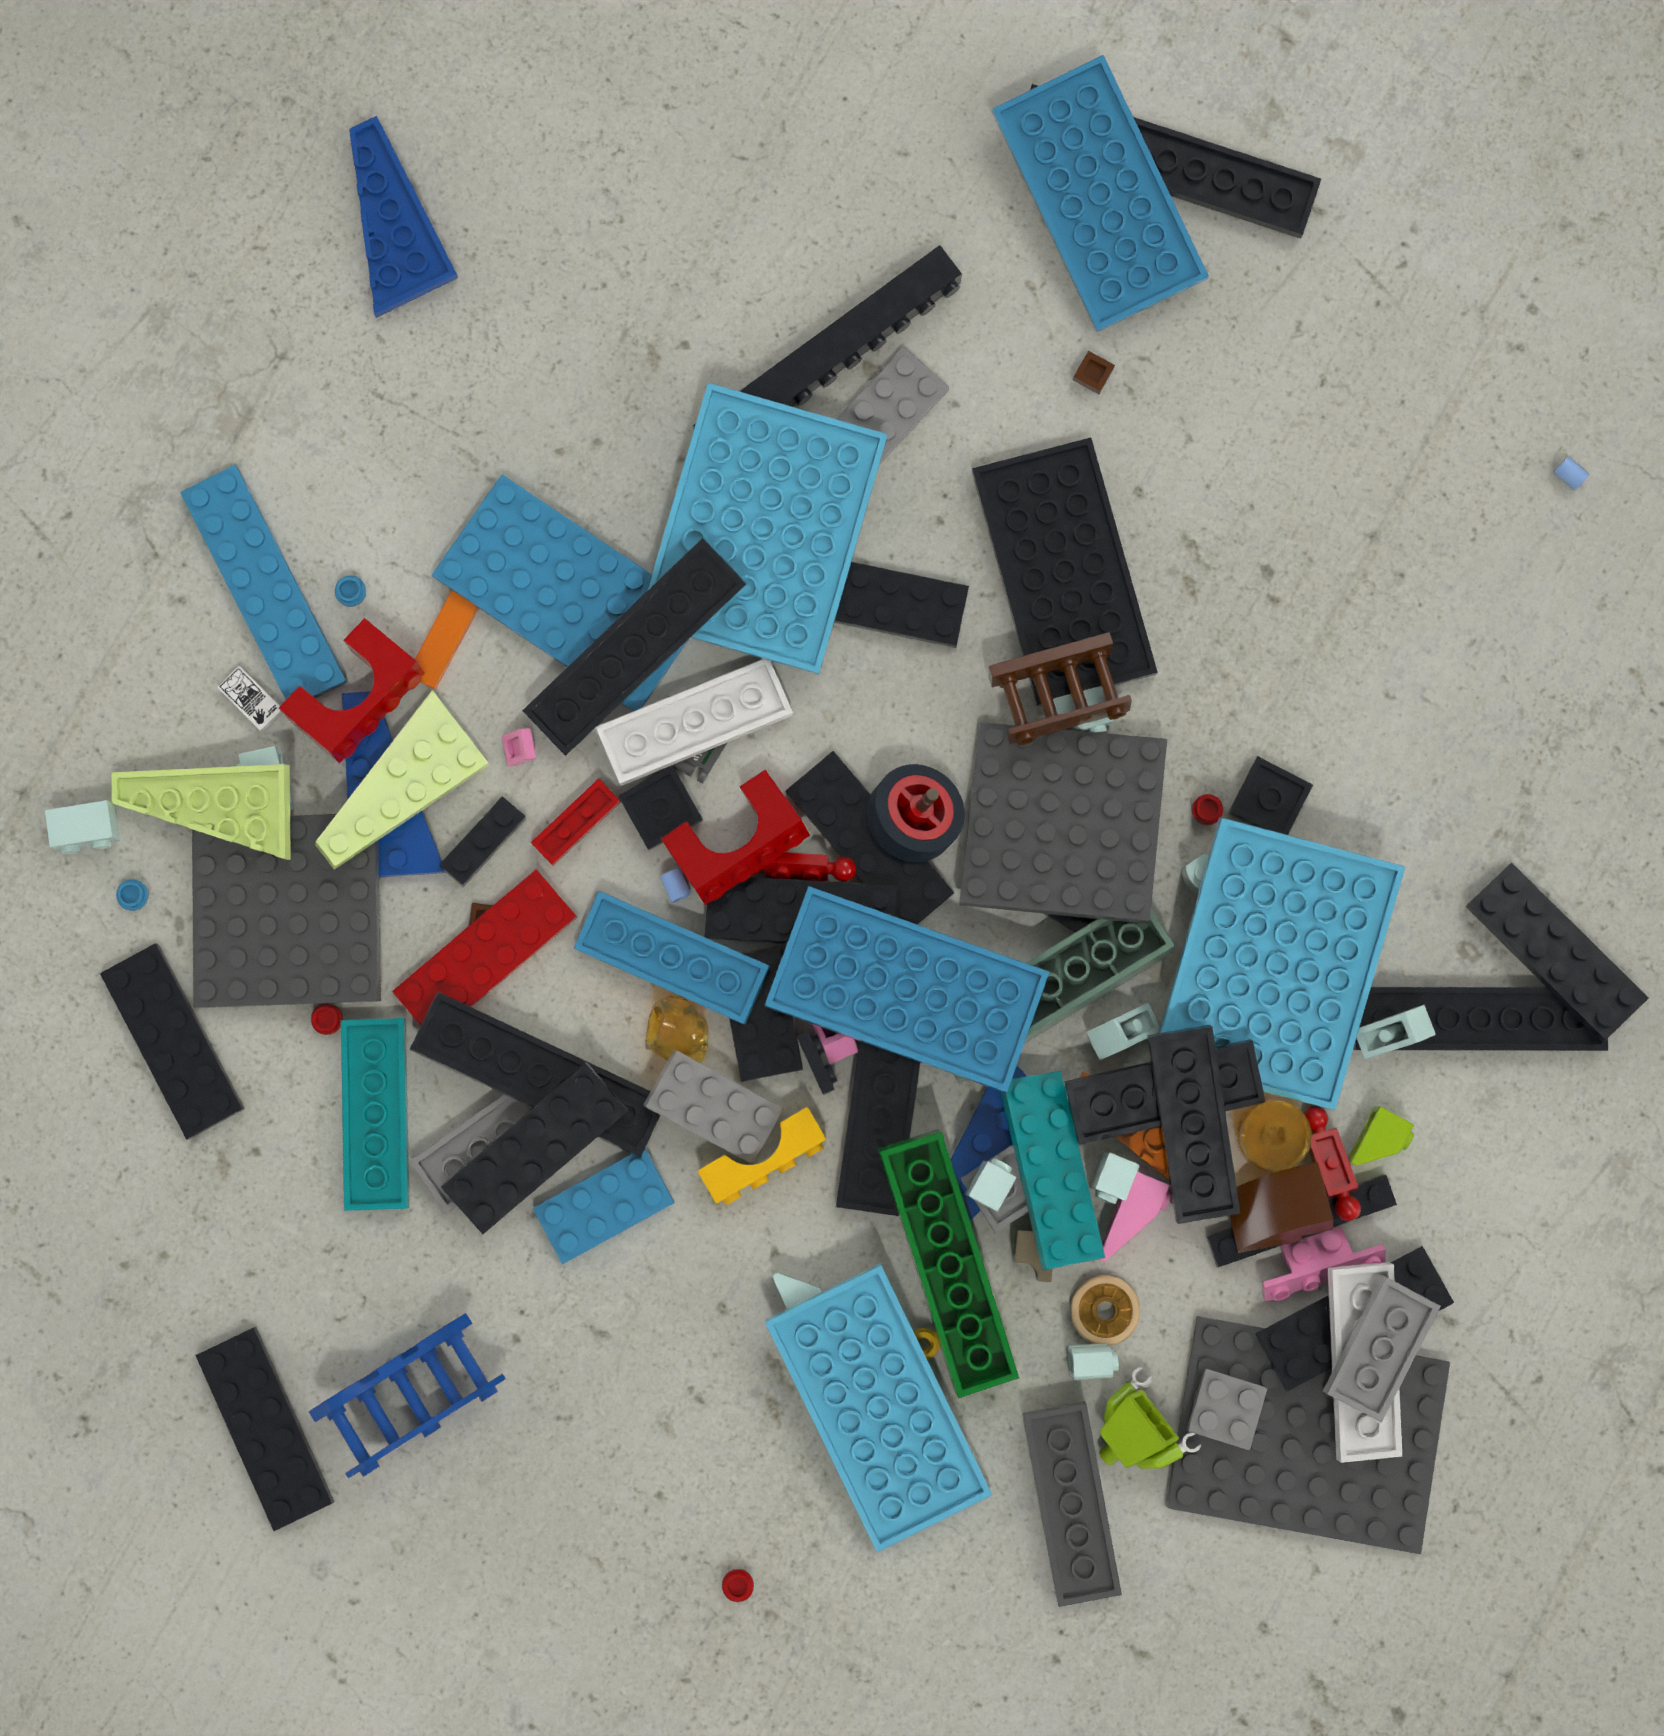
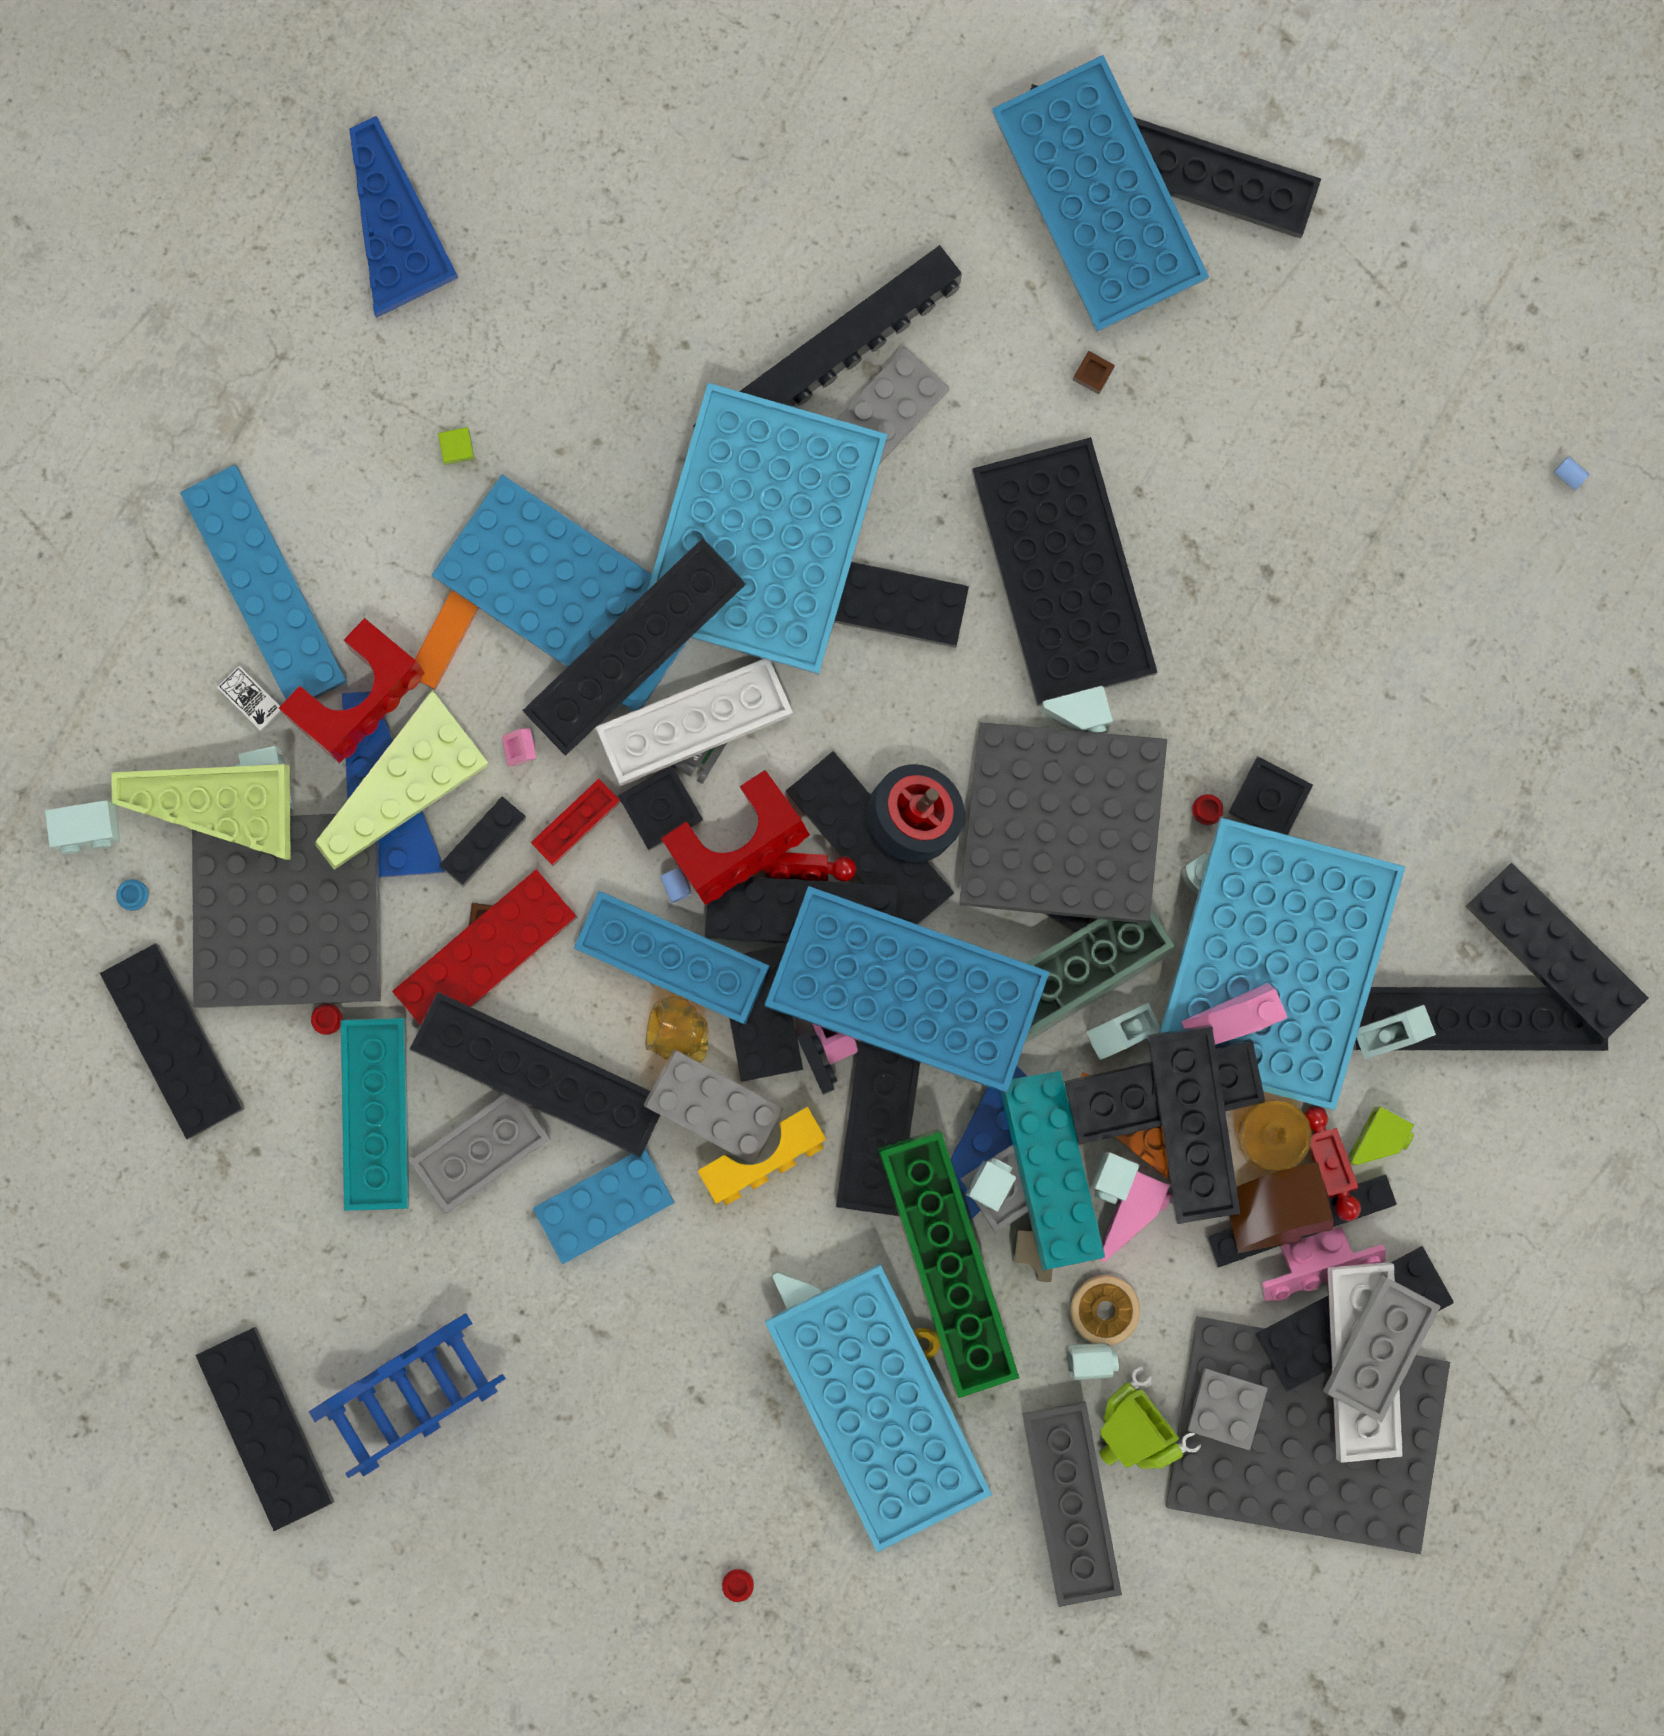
dark azure plate [335,576,366,607] -> none
black plate [441,1062,628,1235] -> none
reddish brown fence [988,632,1132,745] -> none
none -> lime tile [438,427,475,465]
none -> bright pink slope [1181,983,1288,1044]

